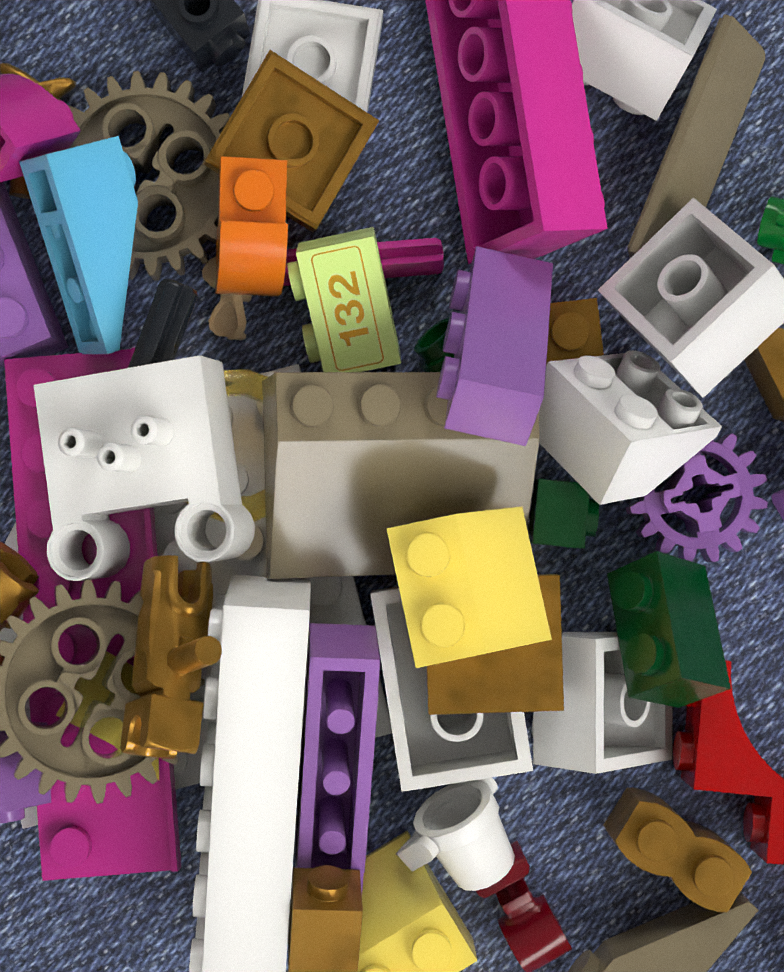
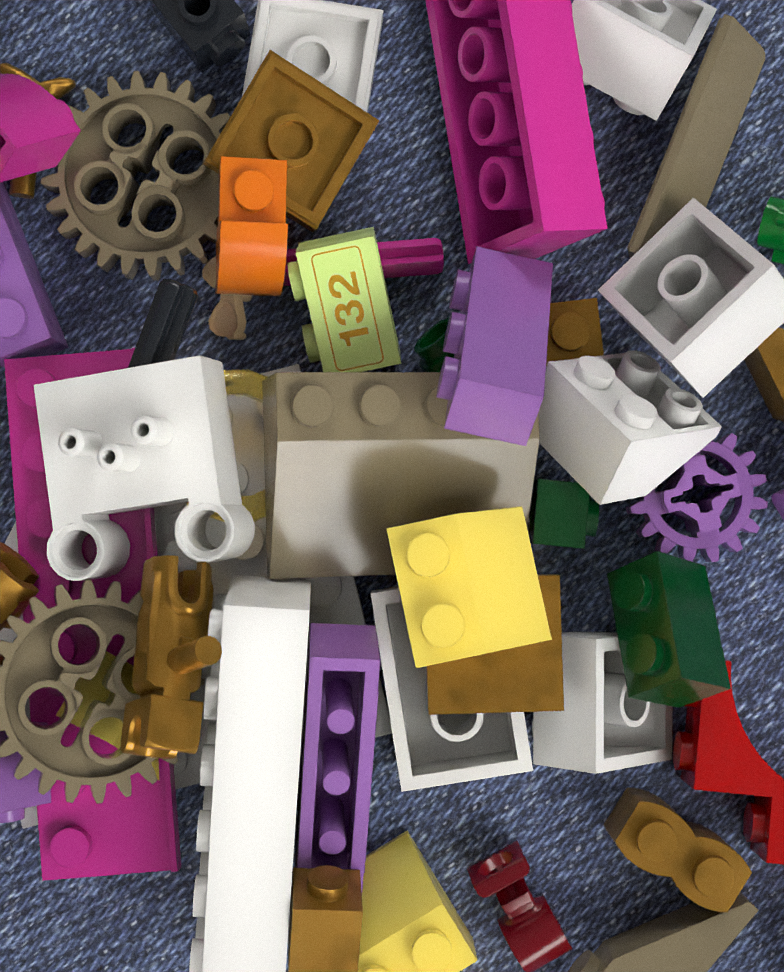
medium azure slope [19,136,138,354] -> none
white piece [396,778,515,891] -> none

